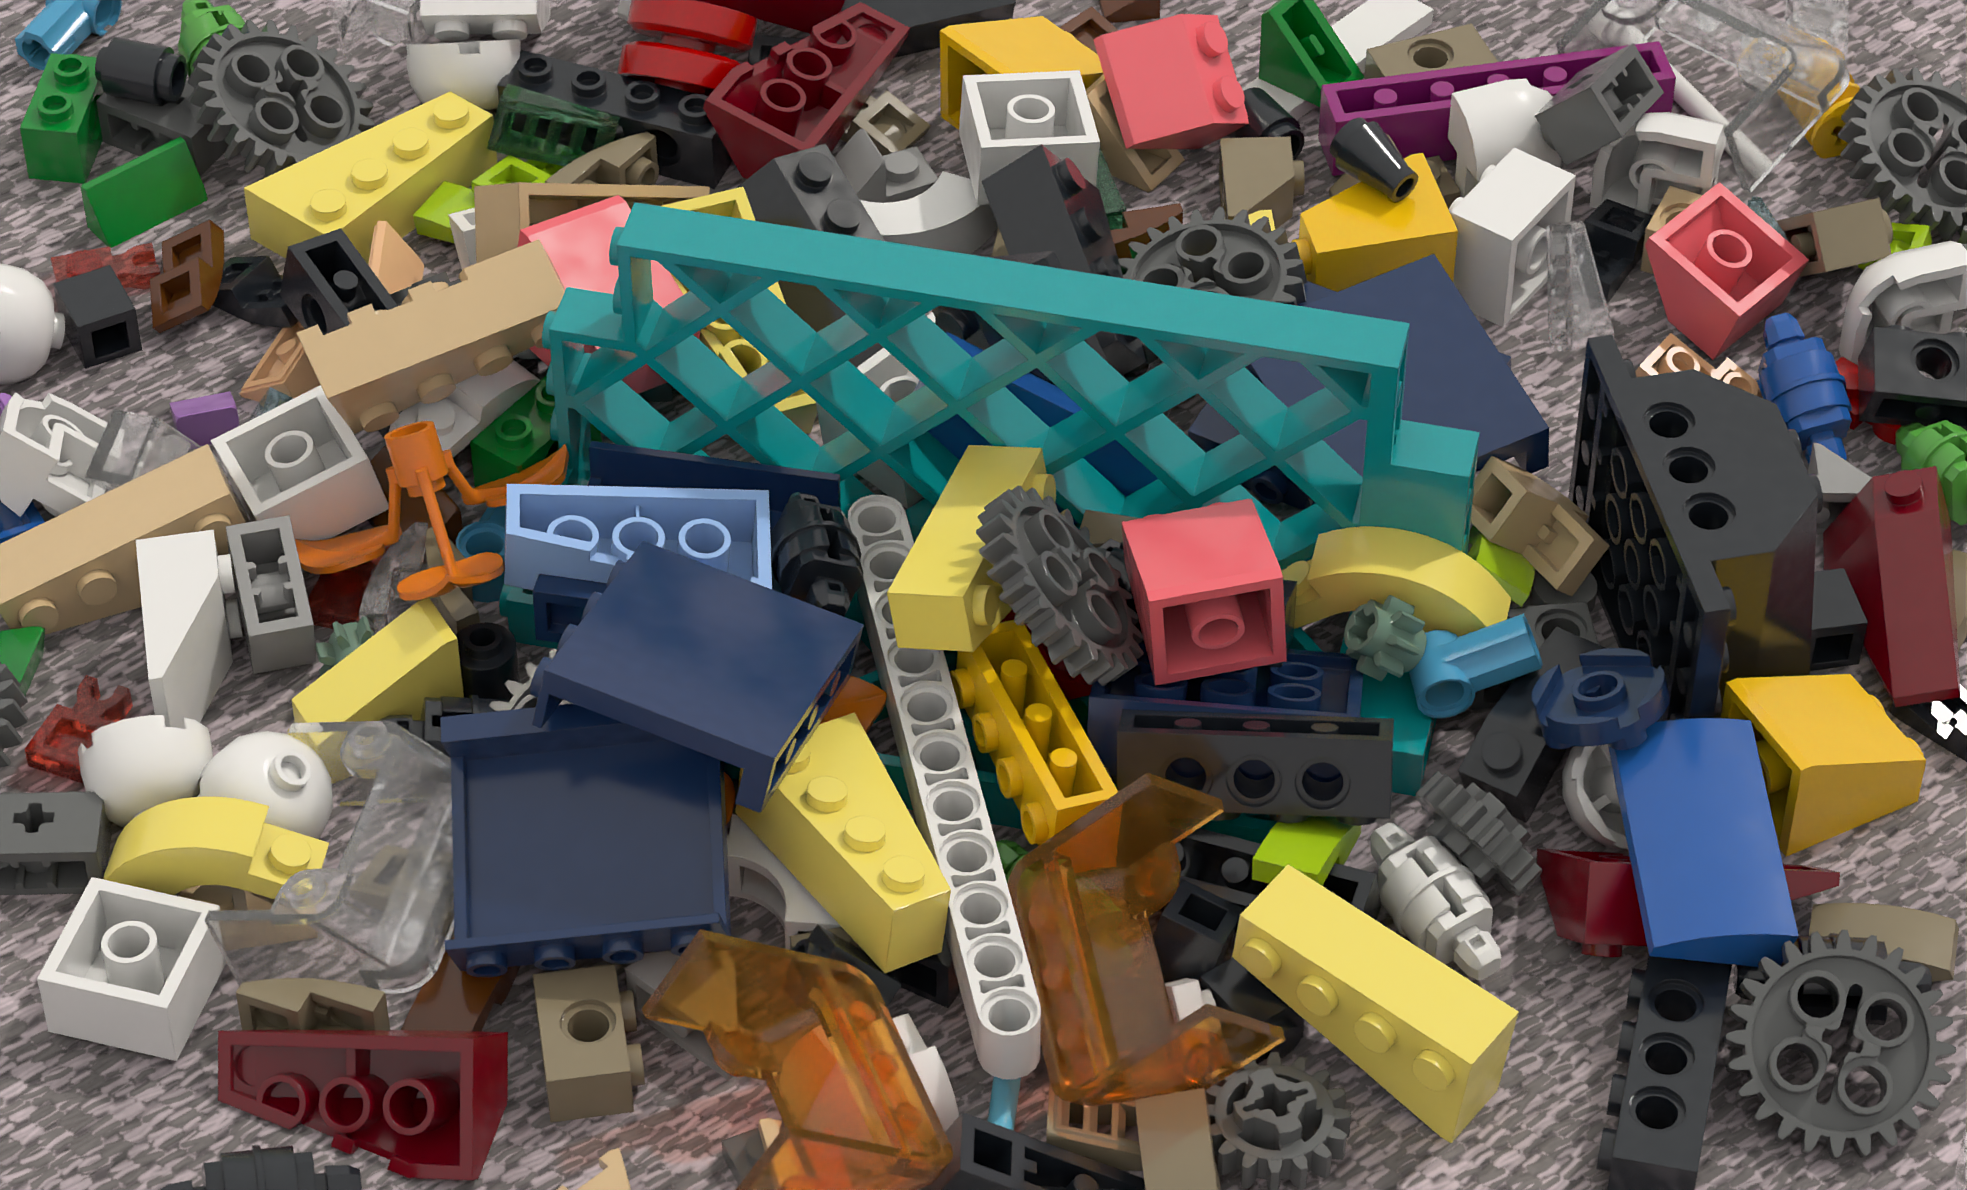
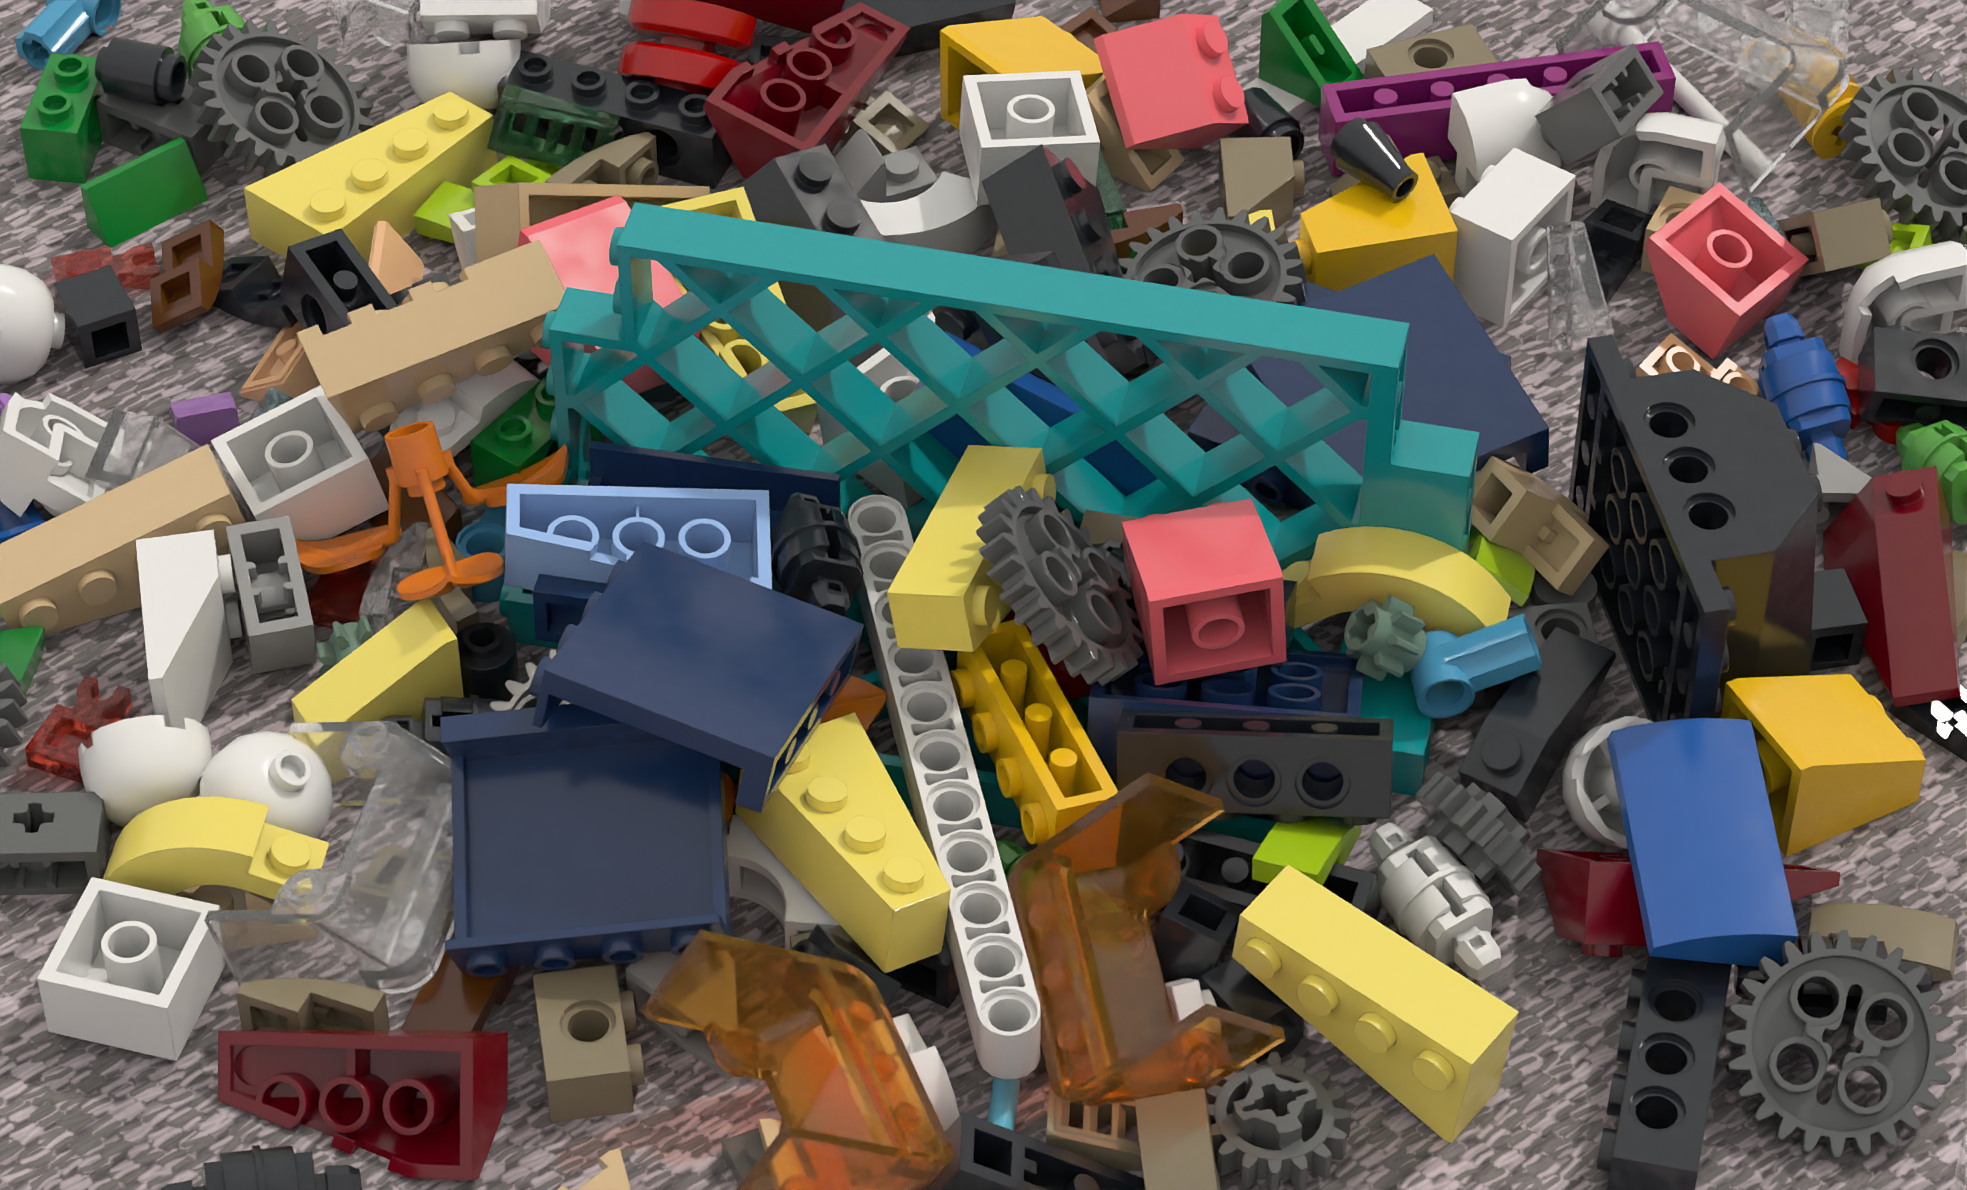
dark blue plate [1532,648,1670,750] -> none

